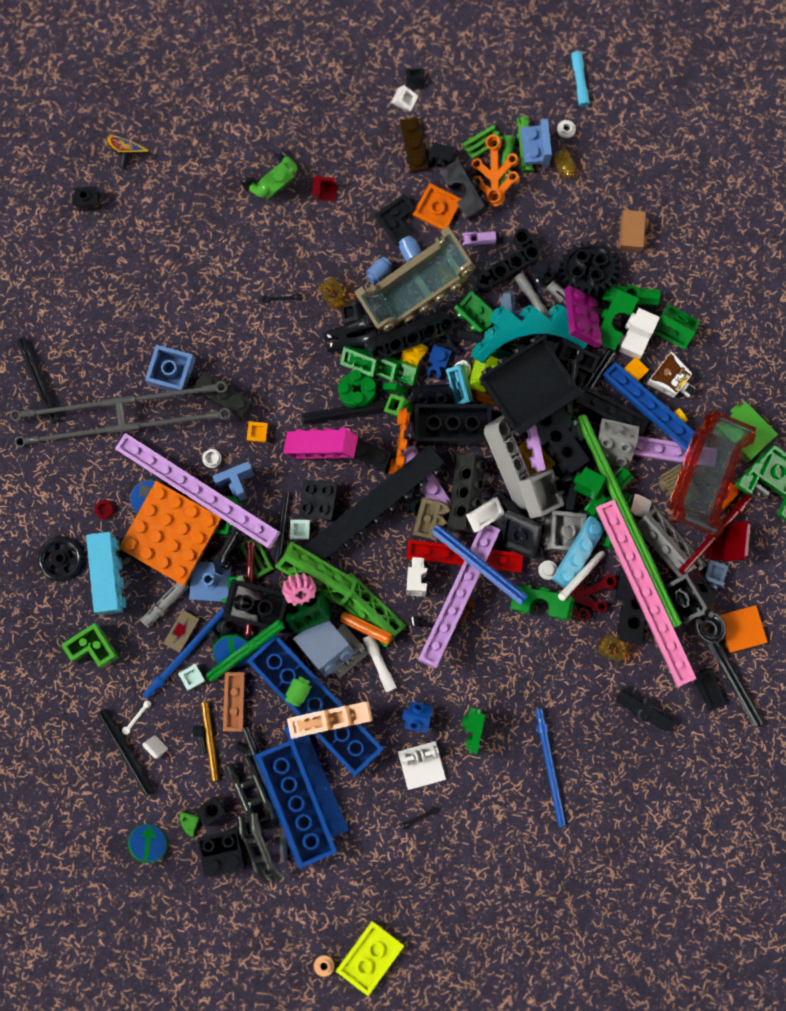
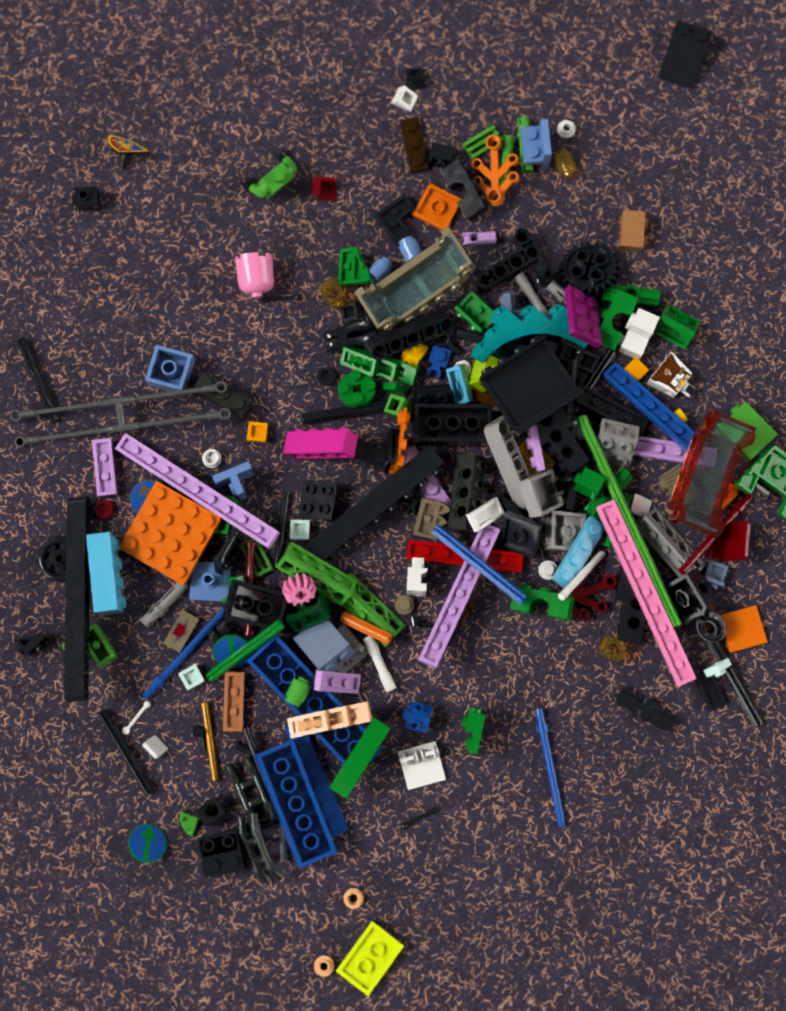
medium azure piece [571,51,590,107] -> none
none -> black bracket [14,633,48,656]
none -> black beam [64,496,91,703]
none -> lavender plate [92,438,118,497]
none -> bright pink cylinder [235,252,274,298]
none -> lavender plate [314,670,361,694]
none -> black tile [317,367,336,386]
none -> green slope [330,717,391,799]
none -> green wing [338,247,373,287]
none -> light nougat plate [344,888,364,909]
none -> black axle [386,428,398,465]
none -> dark tan plate [395,595,414,615]
none -> black slope [658,20,712,89]
none -> light aqua plate [703,658,732,677]

